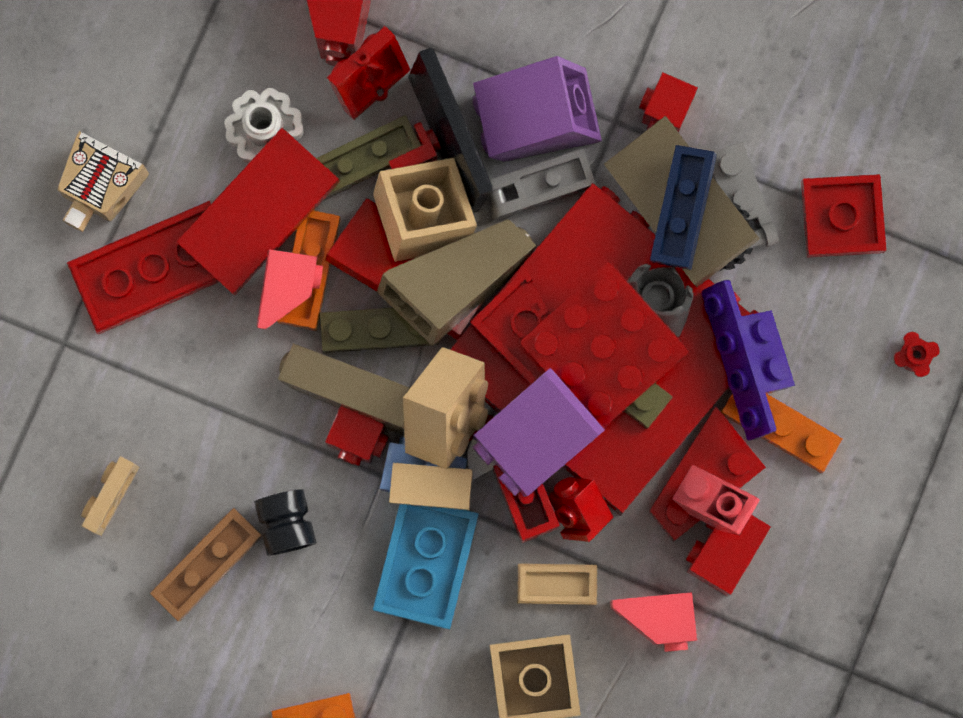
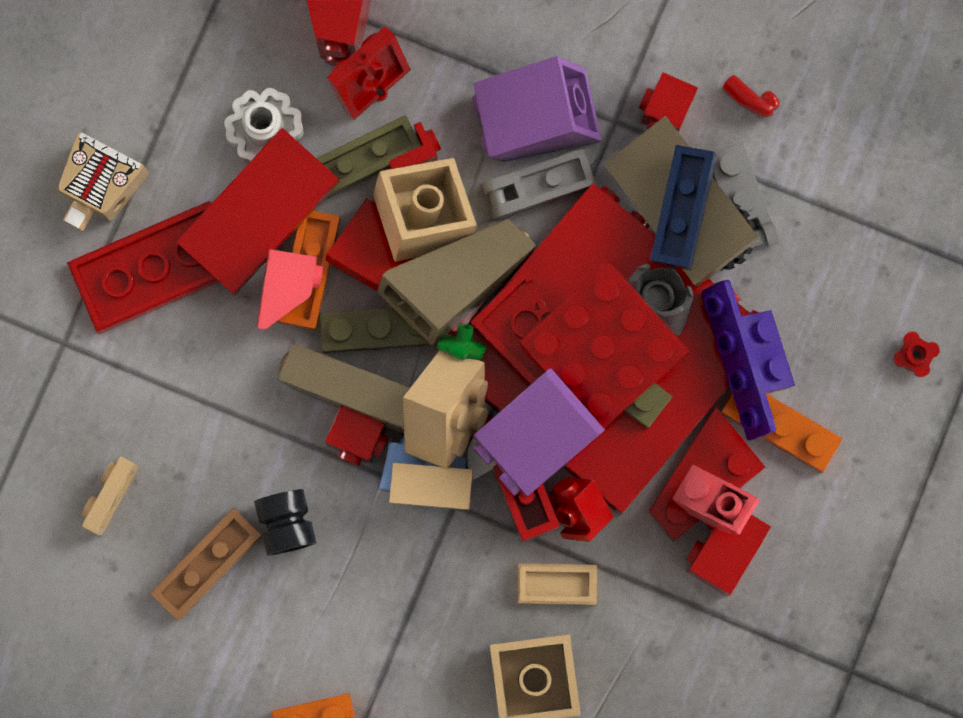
dark azure plate [373,504,479,630] -> none
black tile [408,47,493,213] -> none
coral slope [610,592,697,652] -> none
red plate [801,174,887,258] -> none
none -> green plant [437,324,486,360]
none -> red arm [723,75,780,118]

